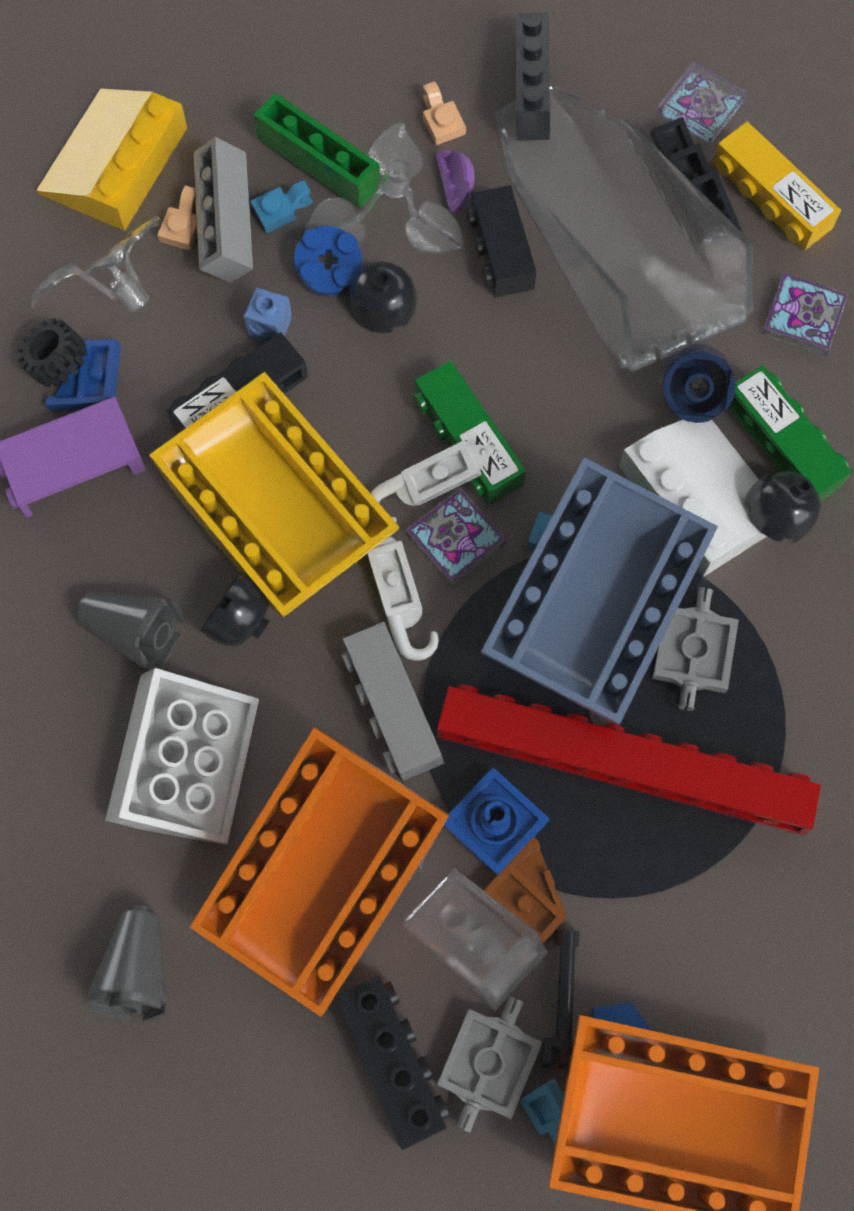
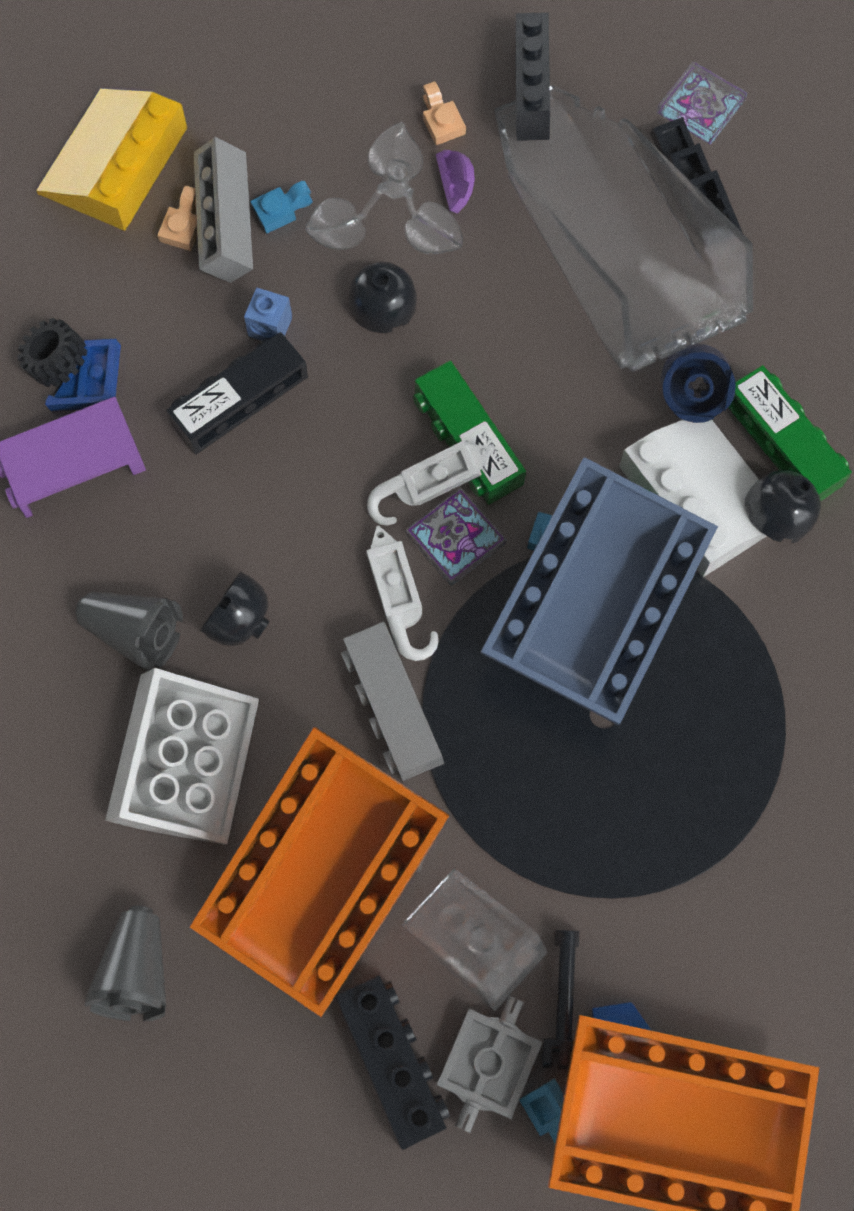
clear plant [28,216,163,314] -> none
yellow slope [149,372,399,617] -> none
green brick [253,92,381,209] -> none
blue plate [293,226,362,297] -> none
red brick [437,685,822,835] -> none
blue plate [443,767,550,877] -> none
black brick [466,185,537,298] -> none
dark orange wing [483,837,567,947] -> none
light grey plate [652,587,739,711] -> none
yellow brick [712,121,841,251] -> none
tile [761,272,849,356] -> none

